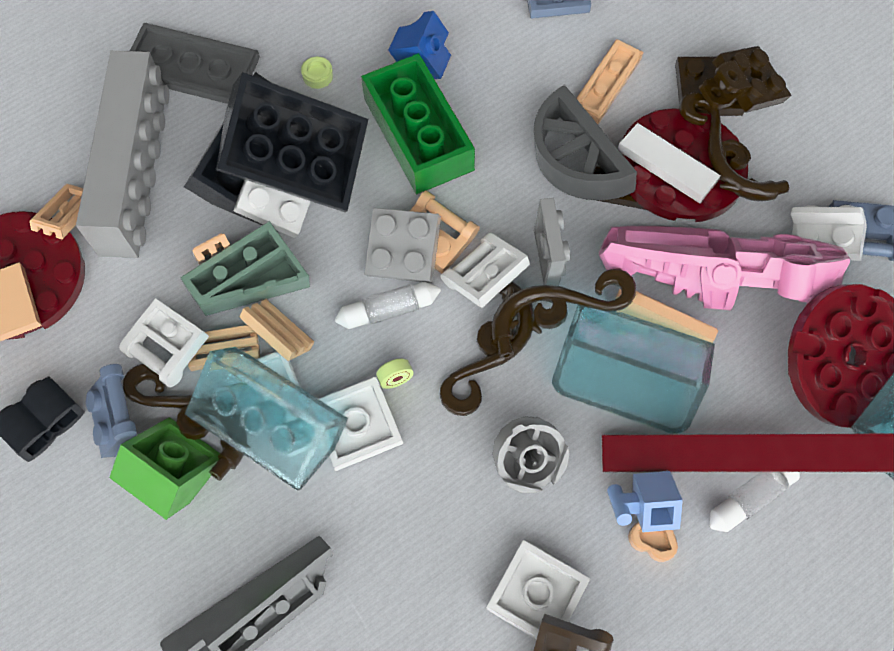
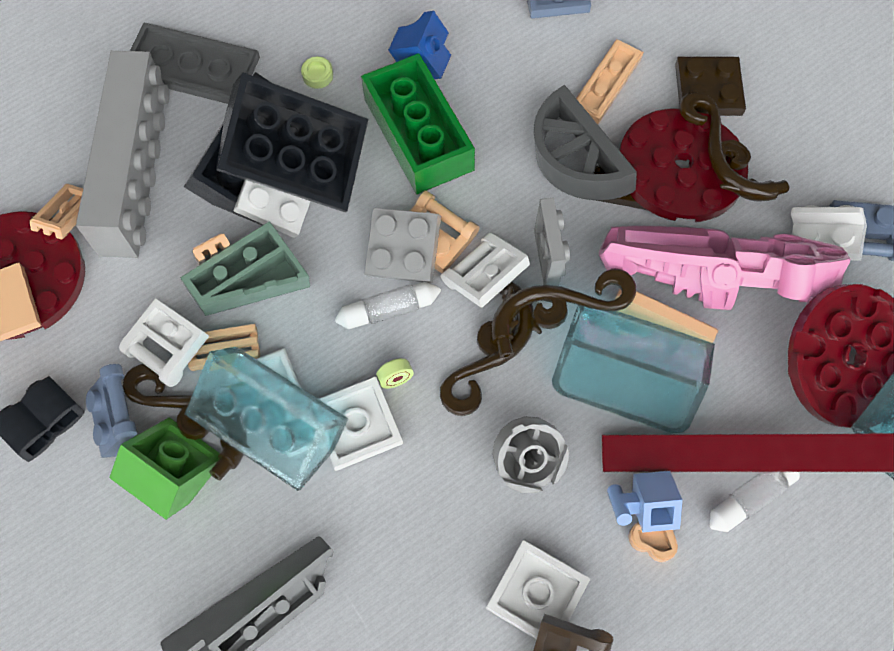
light nougat tile [239,299,314,361] -> none
white tile [618,123,721,203] -> none
dark brown plate [699,46,792,113] -> none

